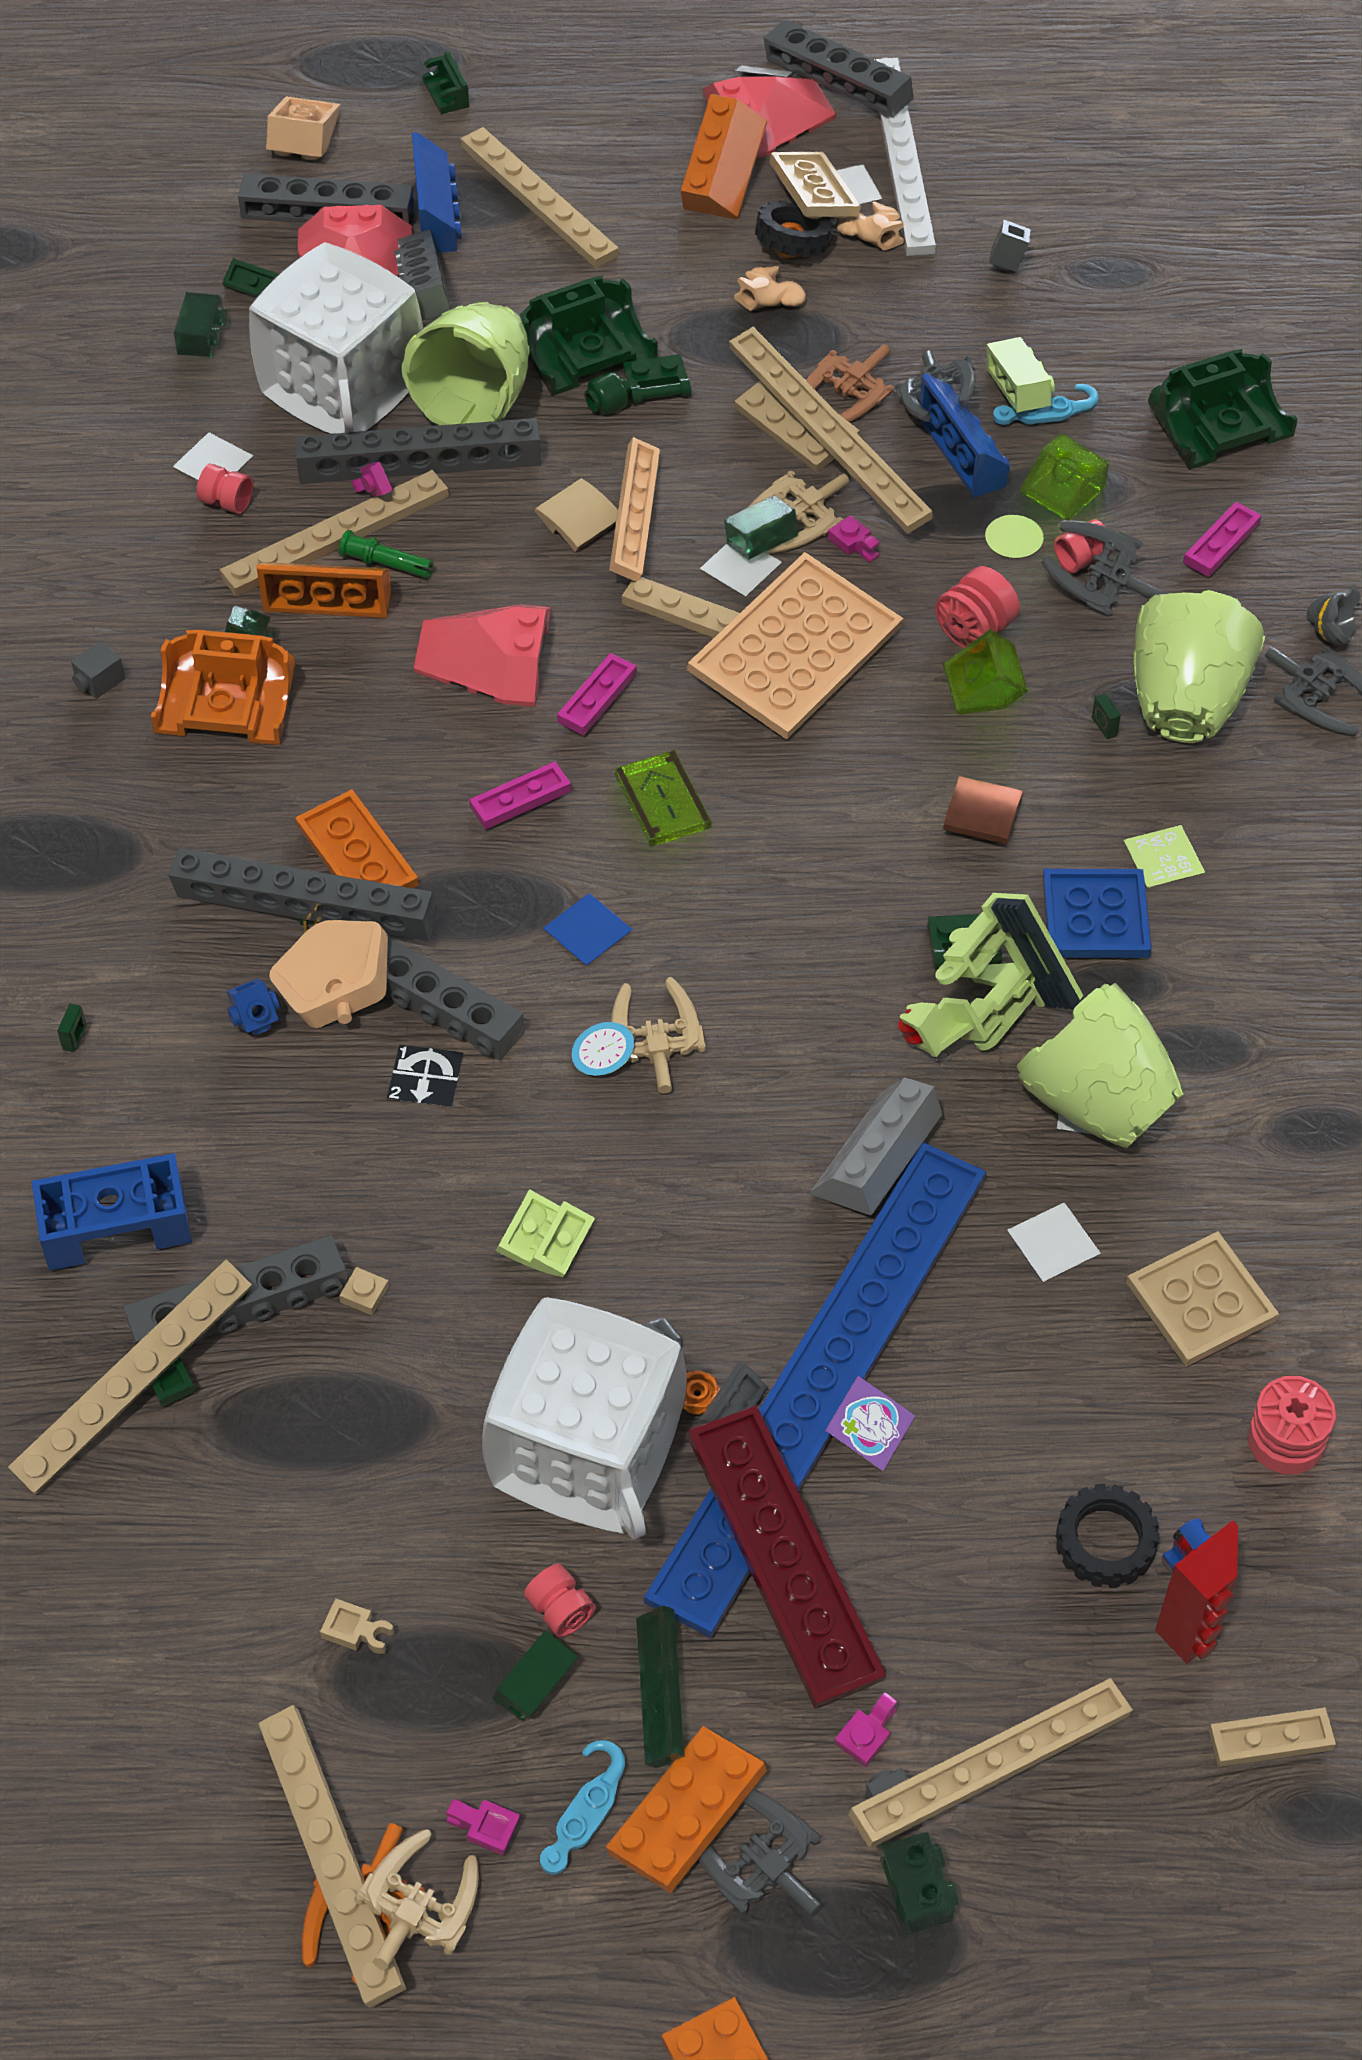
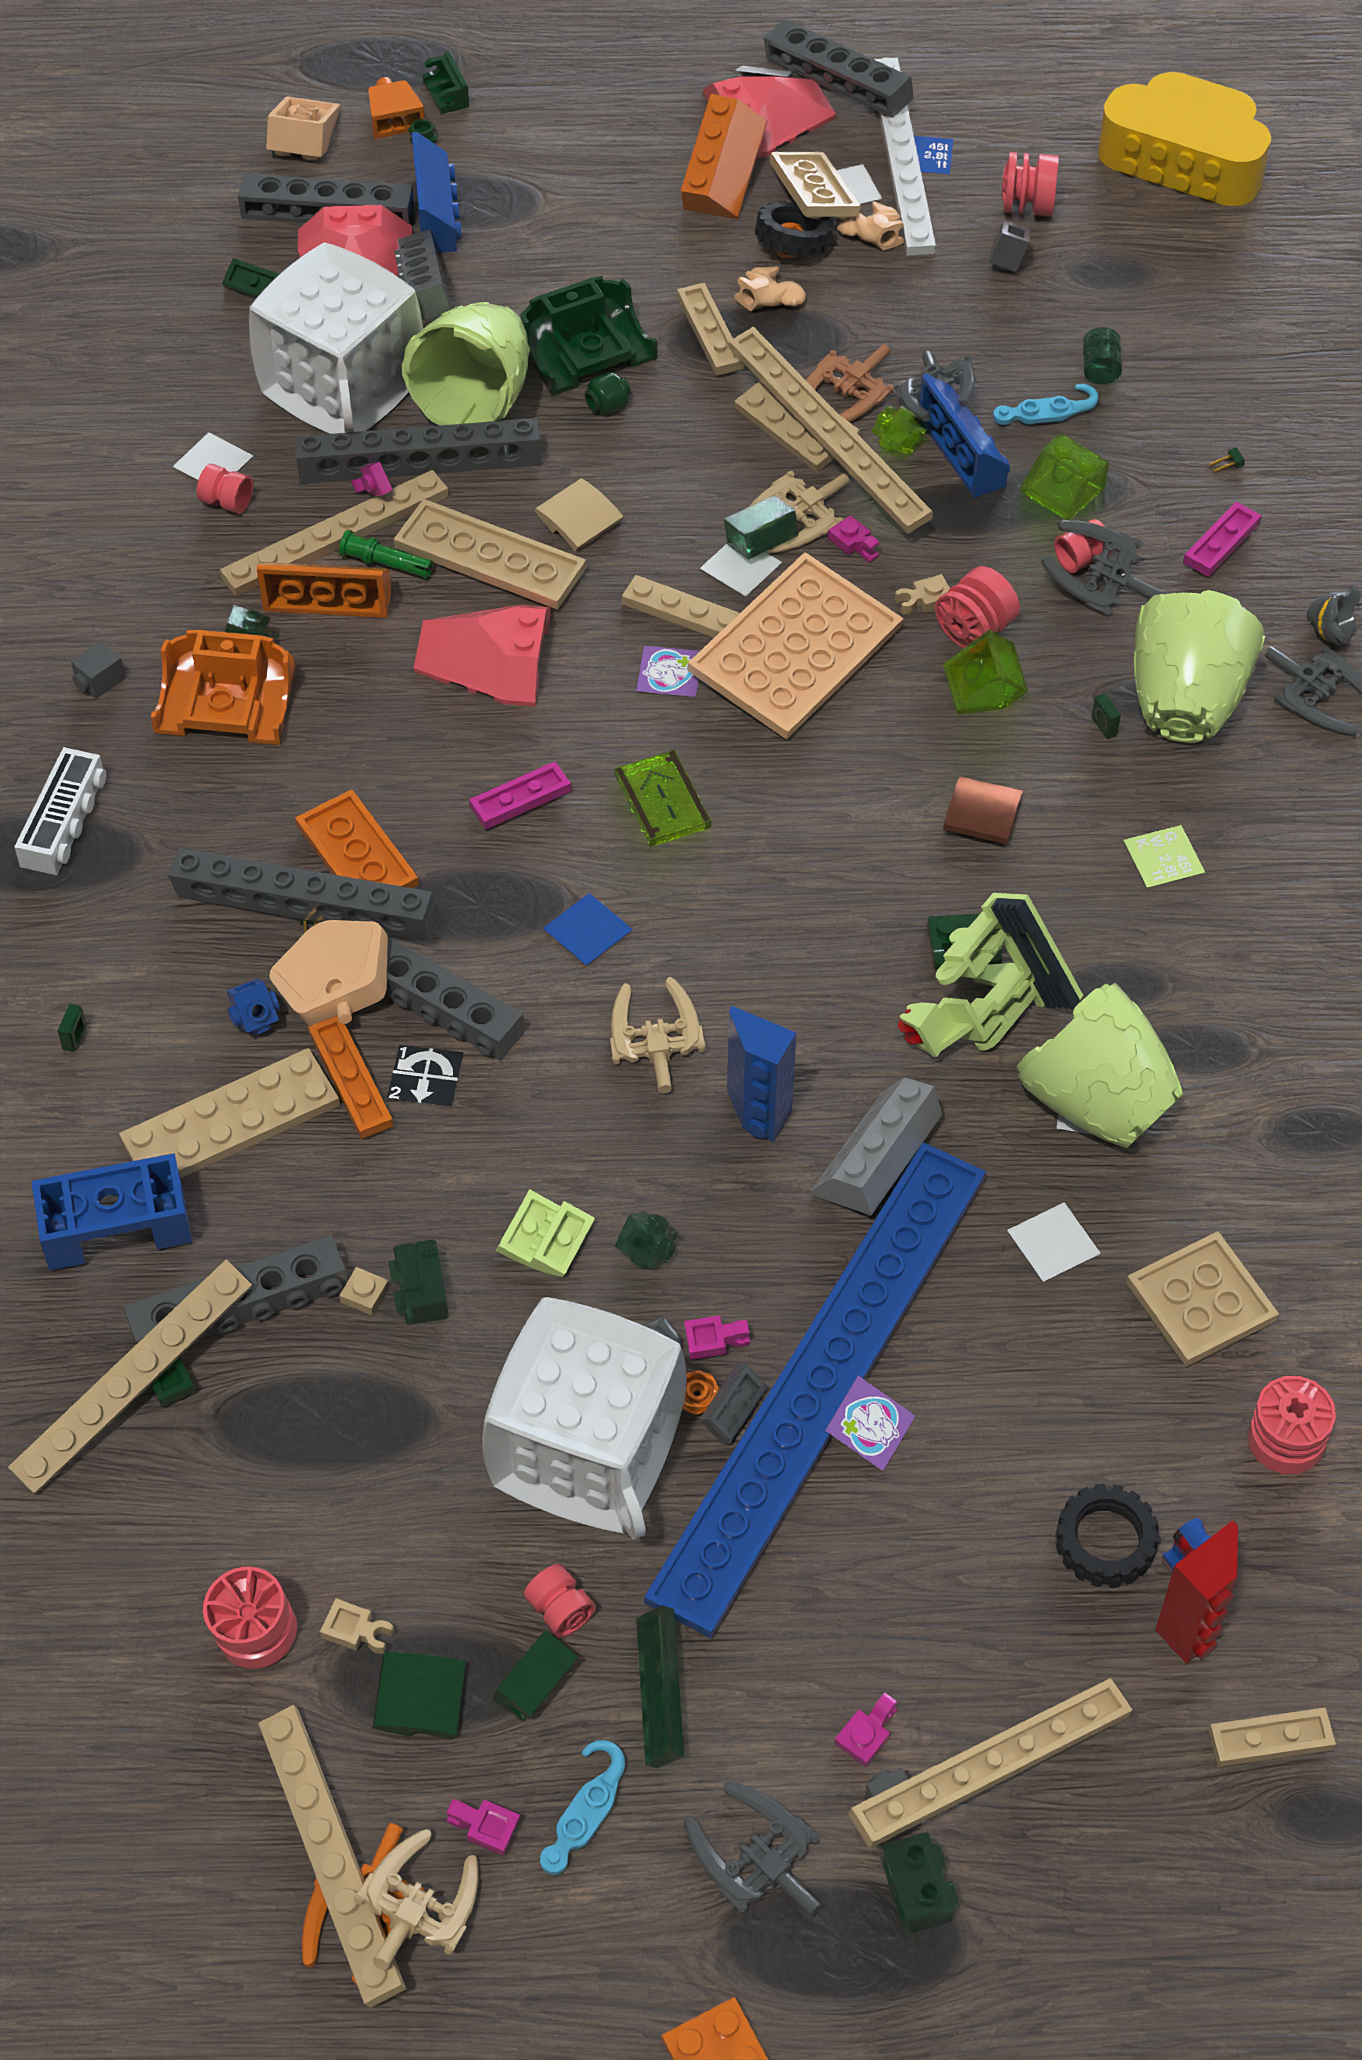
clear green brick [174,292,227,358] -> none
tan plate [461,127,619,268] -> none
dark pink plate [557,653,637,736] -> none
sticker [572,1022,634,1076] -> none
orange plate [606,1726,767,1894] -> none
light nougat plate [609,437,660,582] -> none
dark green plate [623,354,691,404] -> none
dark red plate [687,1405,887,1708] -> none
yellowish green sticker [985,515,1044,558] -> none
yellowish green brick [987,337,1055,413] -> none
blue plate [1042,869,1151,958] -> none
dark green piece [1148,349,1298,470] -> none
none -> white brick [15,747,106,875]
none -> tan plate [119,1048,340,1178]
none -> coral wheel [203,1567,297,1669]
none -> orange plate [308,1015,393,1139]
none -> orange torso [368,77,425,139]
none -> dark green slope [372,1652,466,1740]
none -> clear green brick [388,1239,449,1325]
none -> tan plate [393,499,586,610]
none -> dark green plate [408,119,437,144]
none -> clear green brick [614,1211,679,1268]
none -> sticker [636,646,700,697]
none -> tan plate [677,283,744,376]
none -> dark pink plate [684,1315,750,1360]
none -> blue slope [727,1006,796,1142]
none -> clear neon green brick [871,405,926,455]
none -> tan plate [895,574,950,614]
none -> blue sticker [914,136,953,174]
none -> coral wheel [1001,152,1058,217]
none -> clear green wheel [1083,327,1122,384]
none -> yellow brick [1098,72,1271,206]
none -> piece [1209,447,1245,473]

